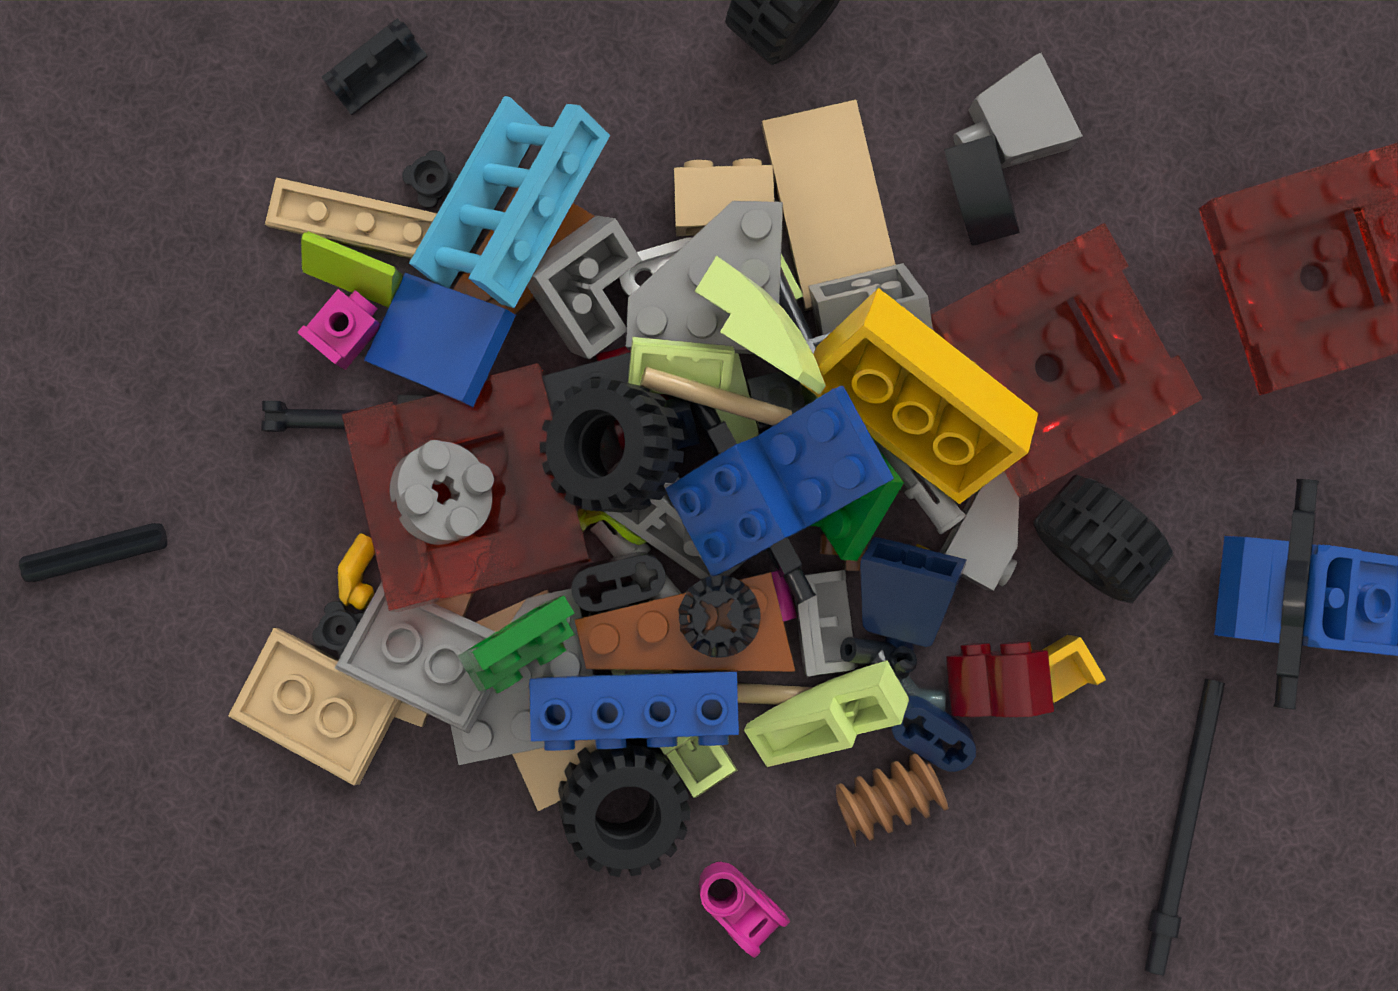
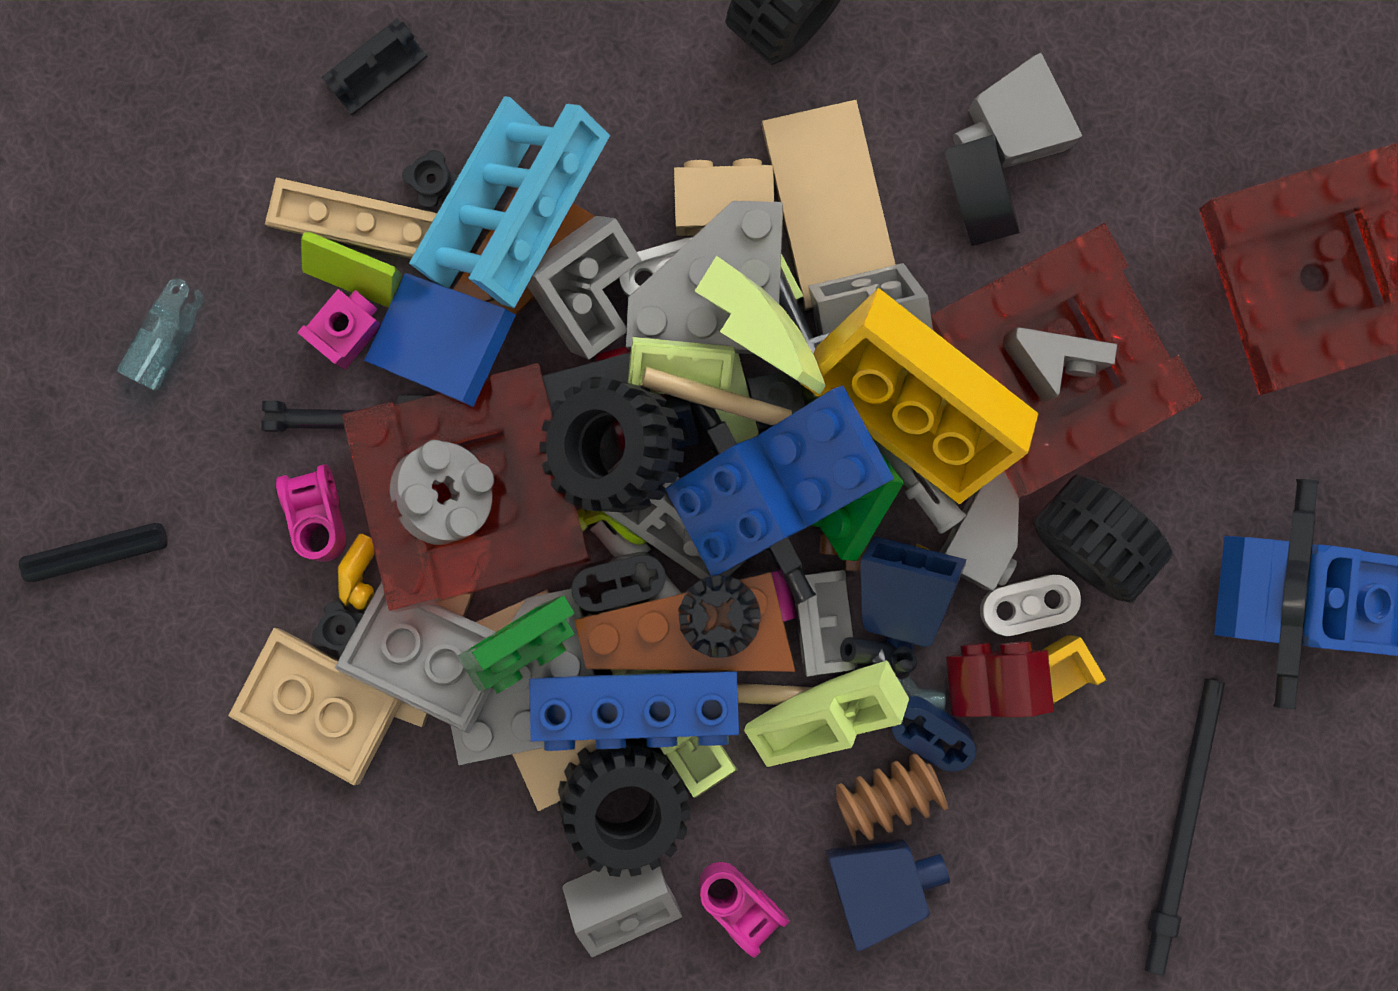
none -> clear light blue piece [116,279,203,391]
none -> dark pink piece [276,464,346,562]
none -> light grey panel [563,864,682,957]
none -> dark blue torso [825,840,950,952]
none -> white plate [980,575,1081,636]
none -> light grey slope [1003,327,1117,402]

